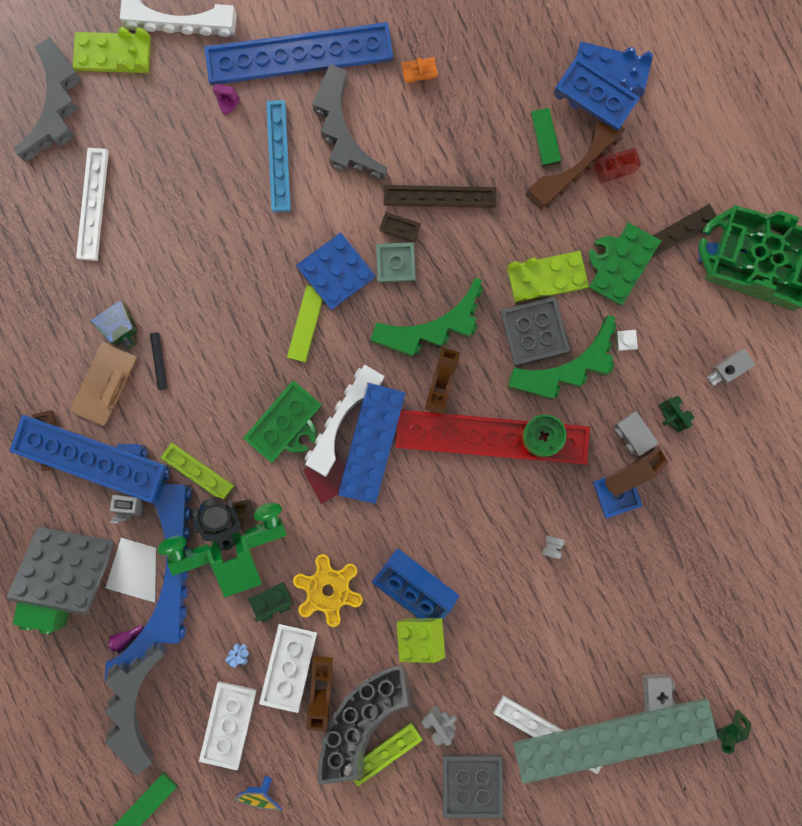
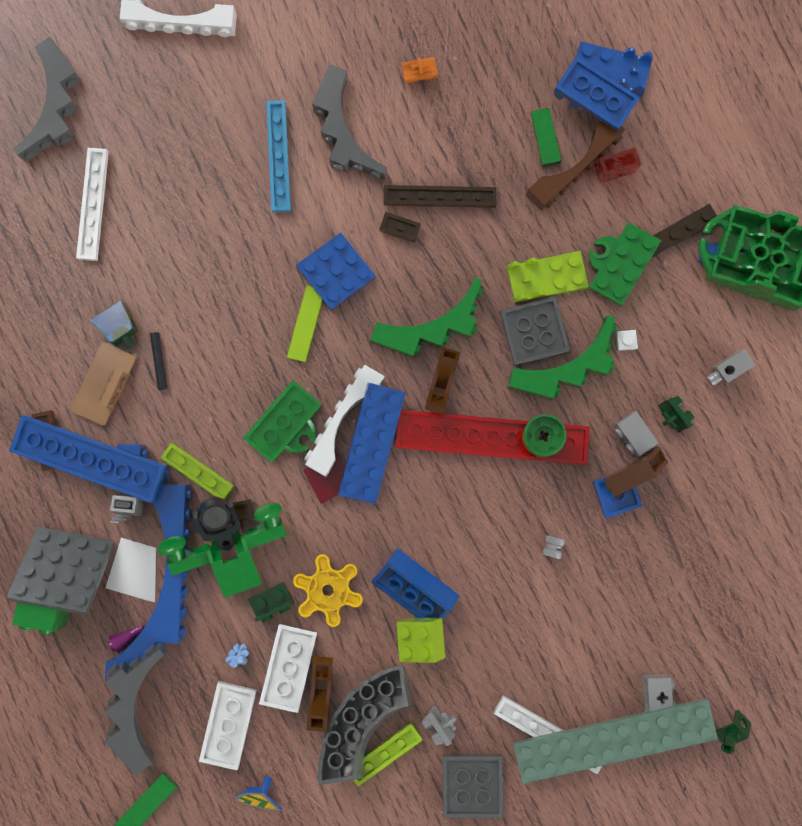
lime hinge [73,27,151,73] -> none
blue plate [204,22,393,85] -> none
magenta tile [213,84,240,115] -> none
sand green plate [376,243,416,283] -> none

